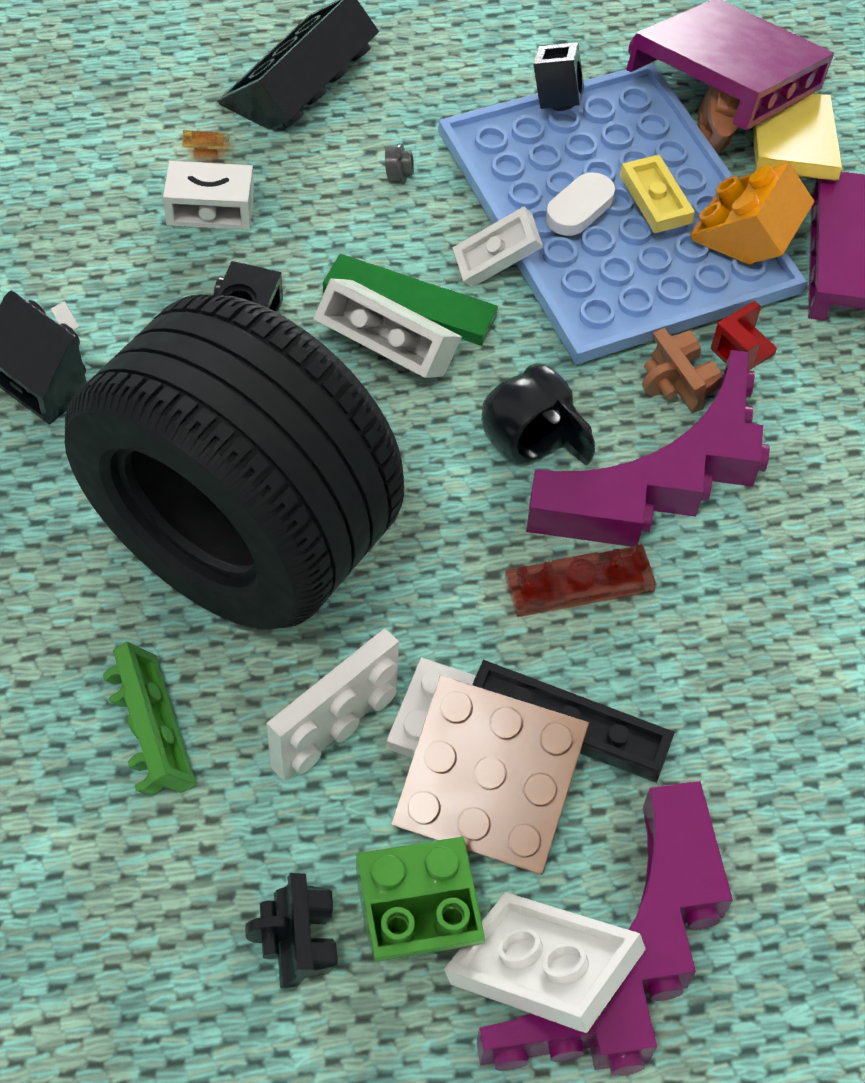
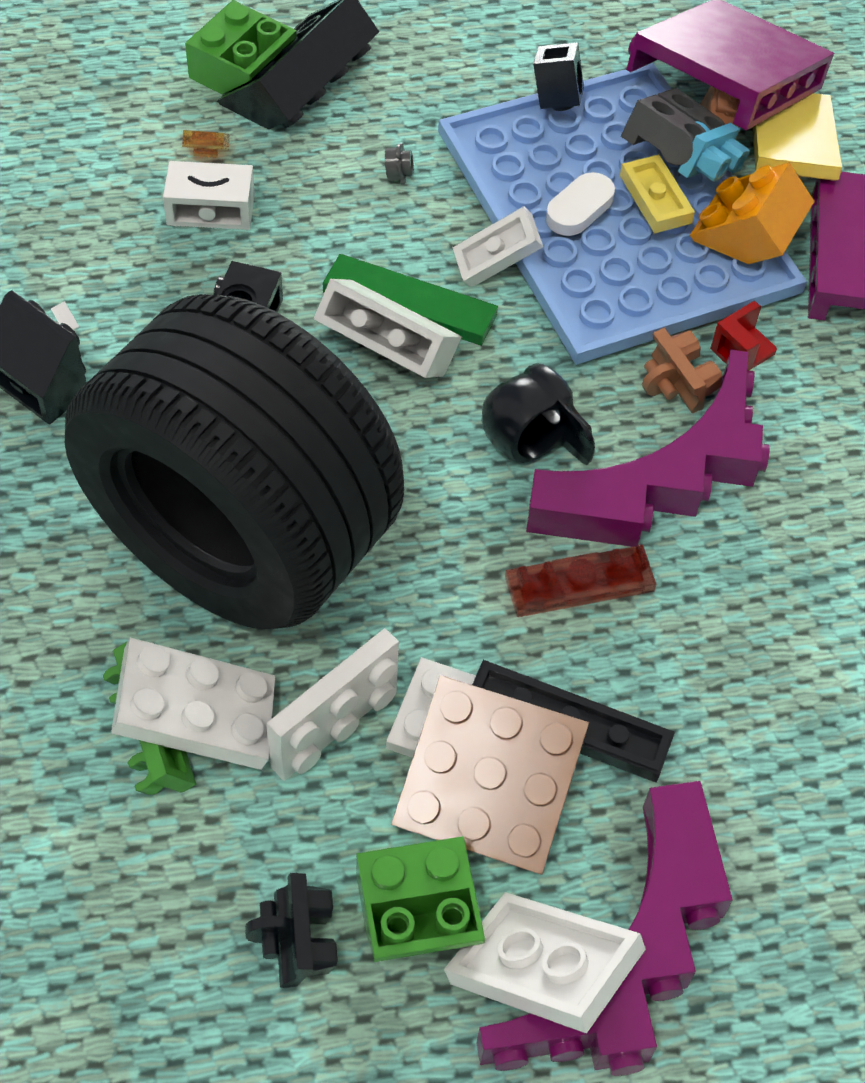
none -> white plate [111,637,275,770]
none -> bright green slope [185,0,297,94]
none -> dark grey hips [621,88,750,182]

